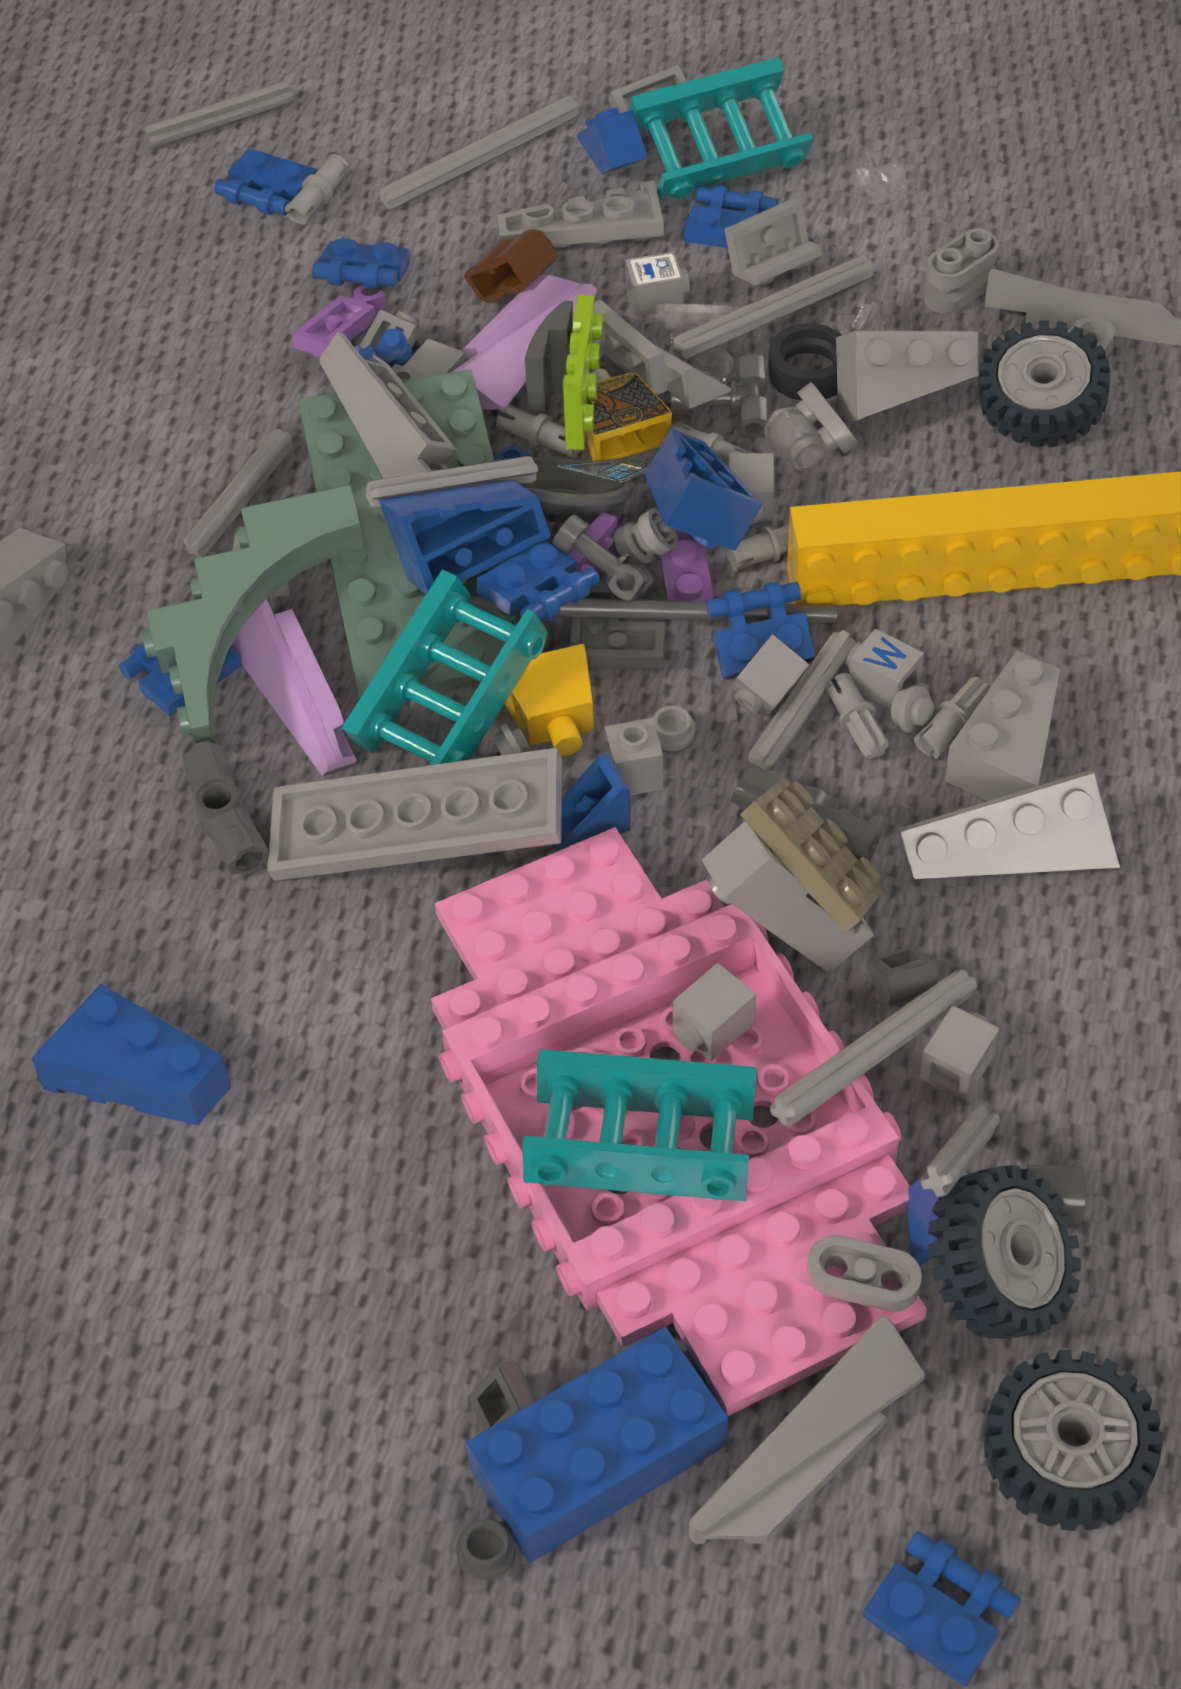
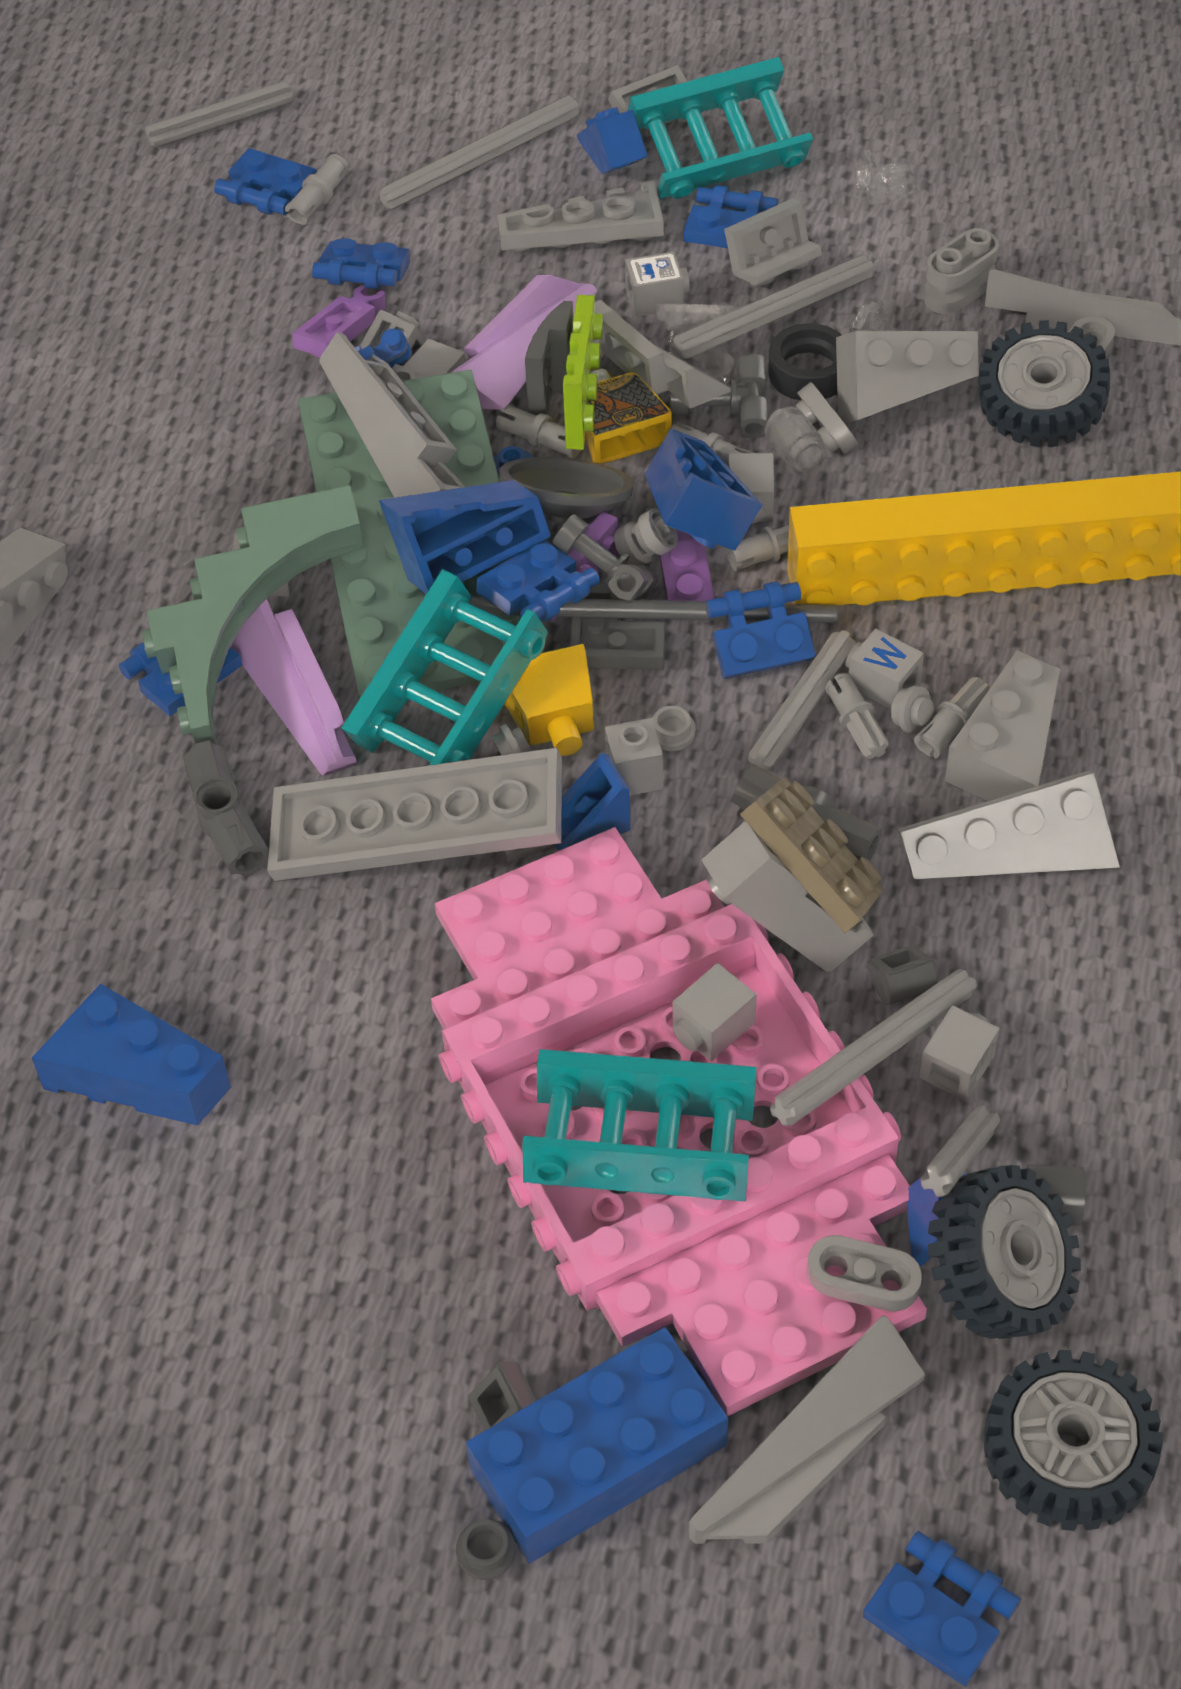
light grey axle [184,428,293,558] -> none
light grey axle [365,456,538,508] -> none
reddish brown brick [464,229,558,303] -> none
sticker [558,458,650,482] -> none
light grey brick [730,634,809,716] -> none

